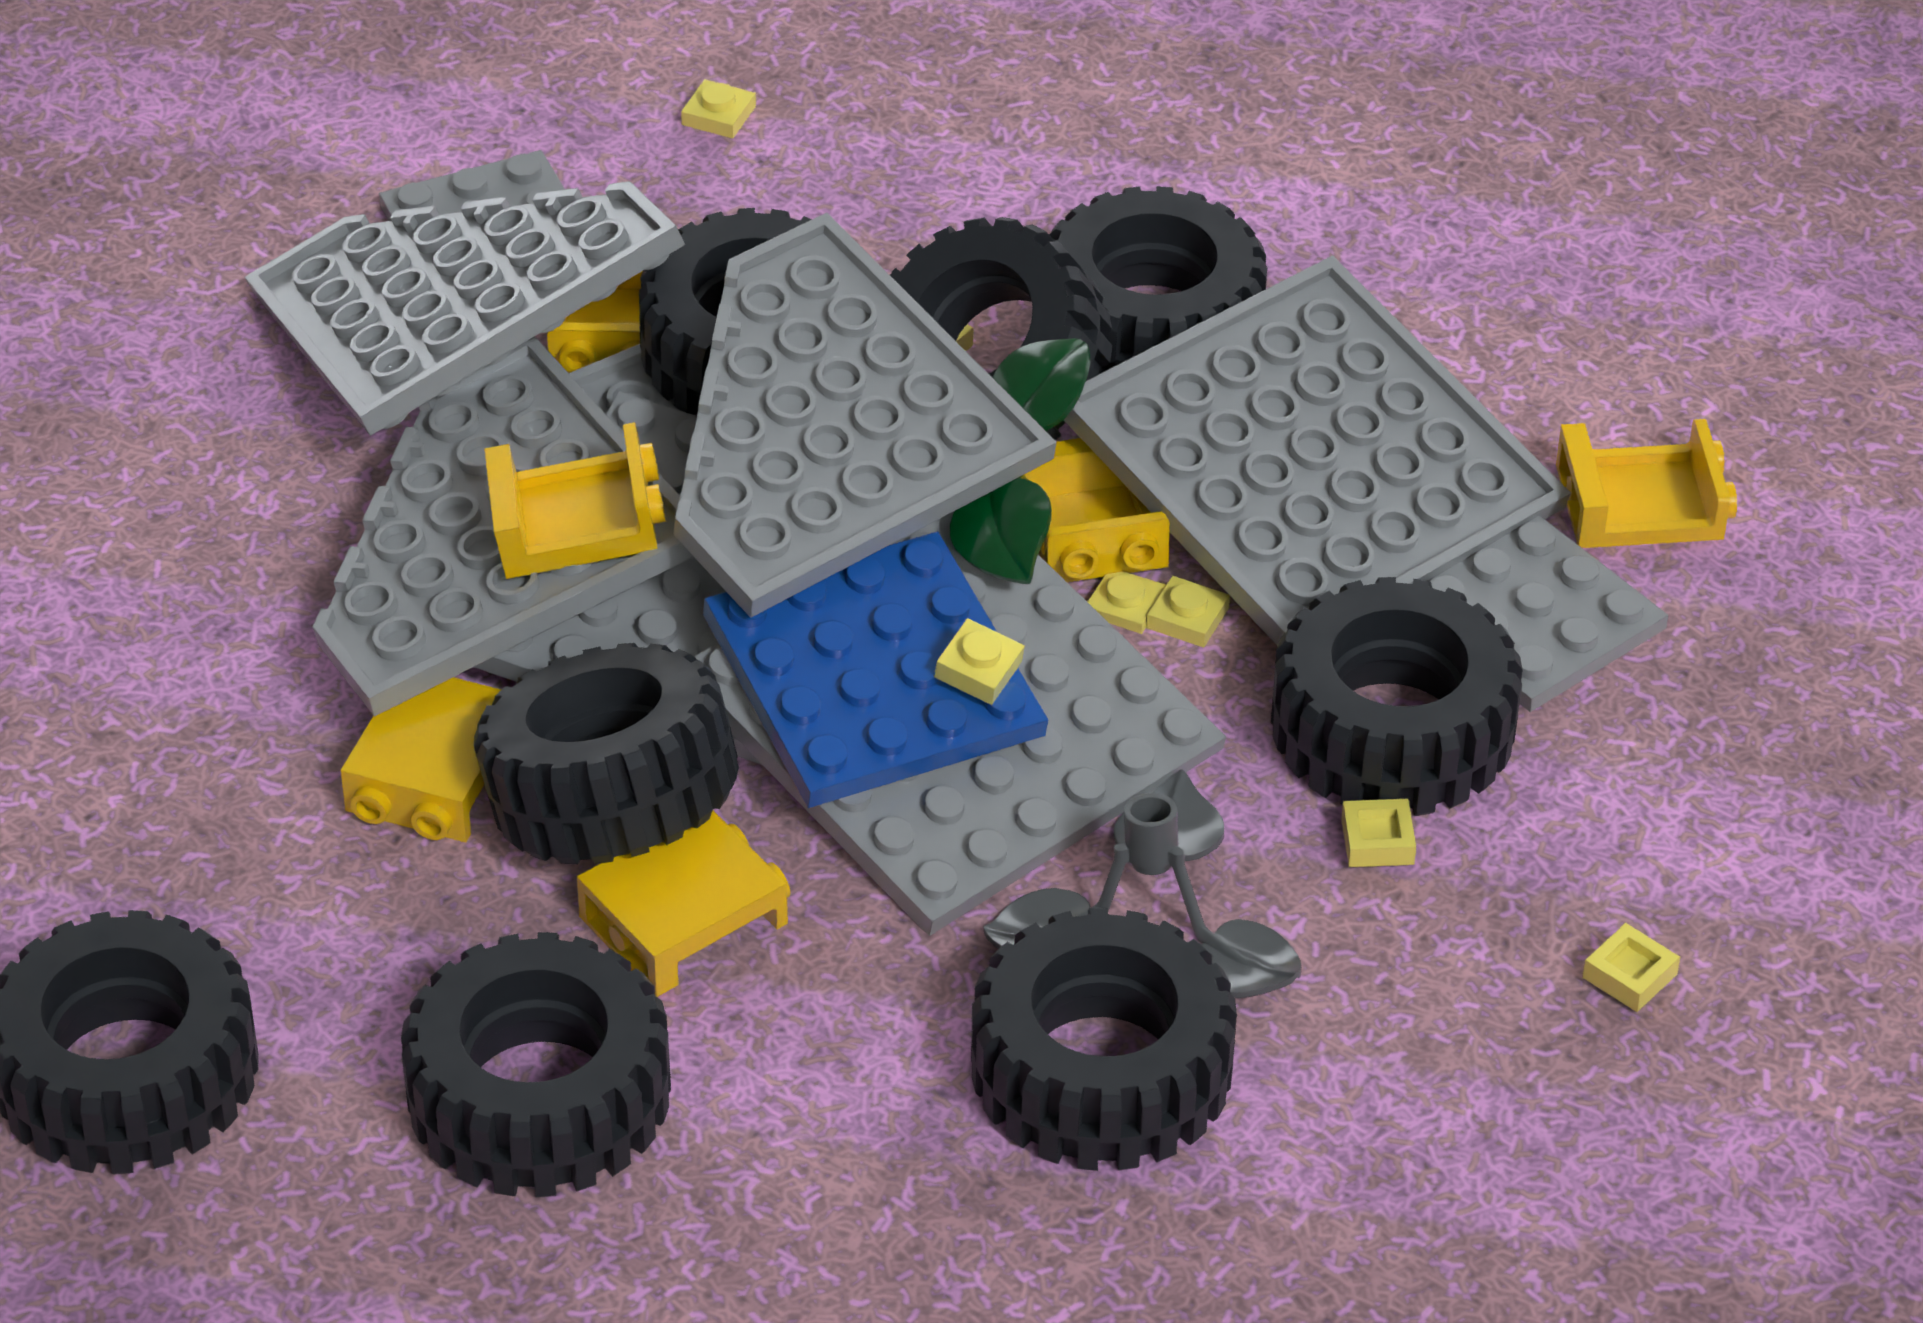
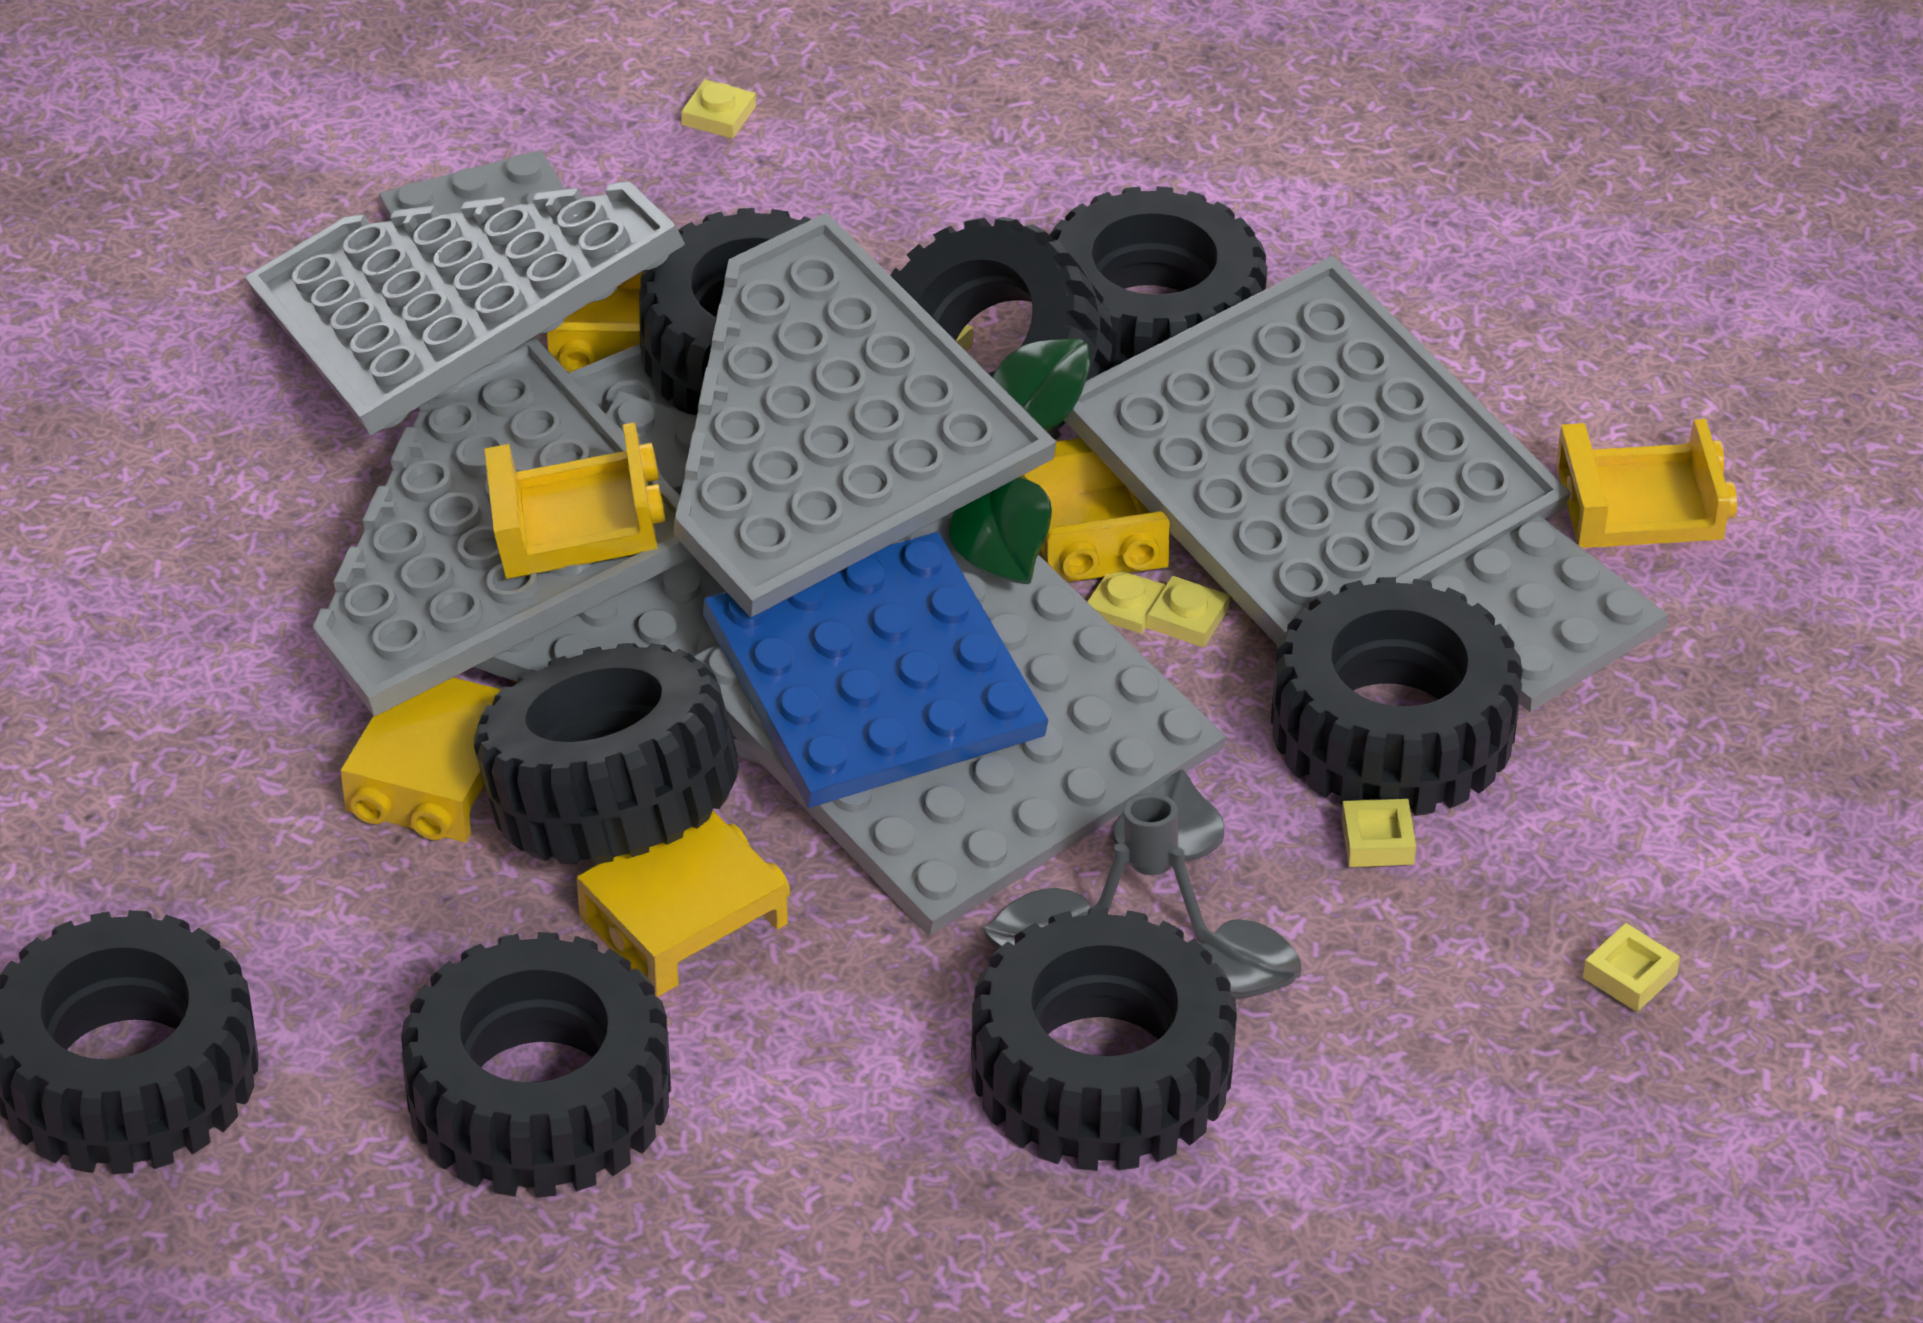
light yellow plate [934,618,1025,705] -> none

